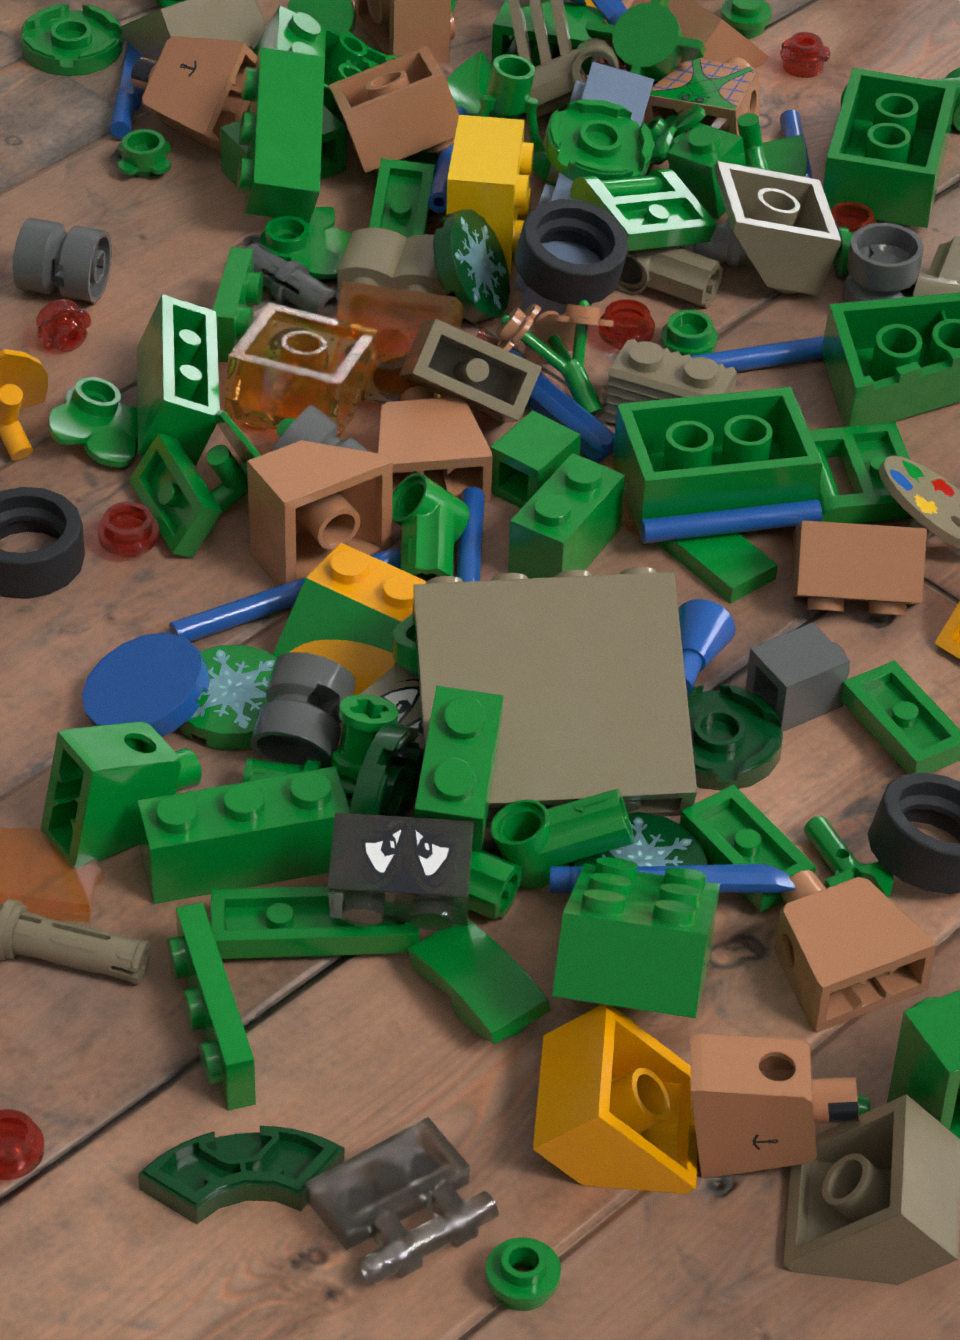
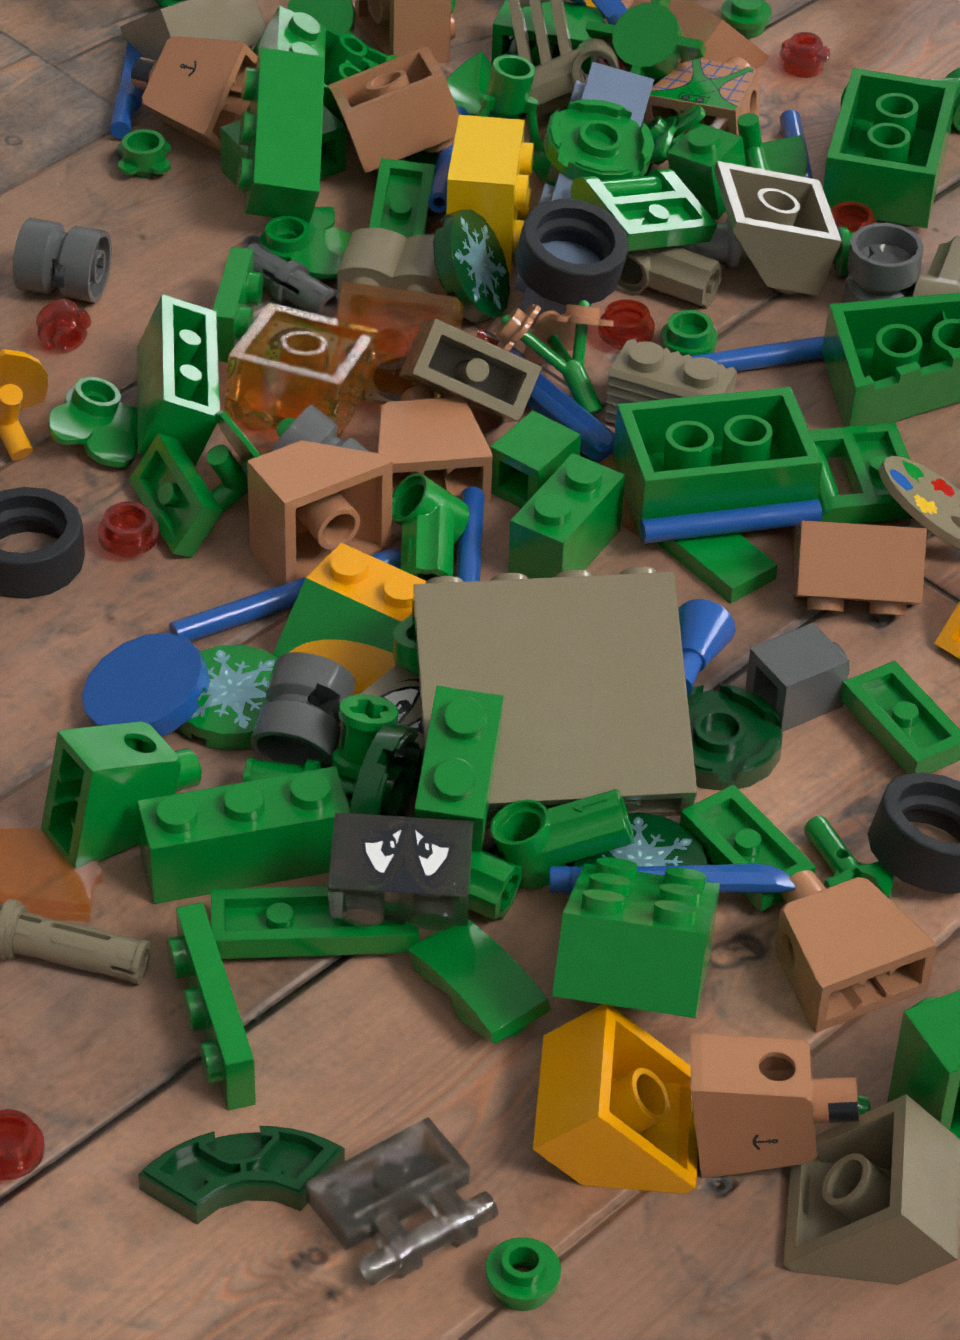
green tile [20,4,123,76] -> none

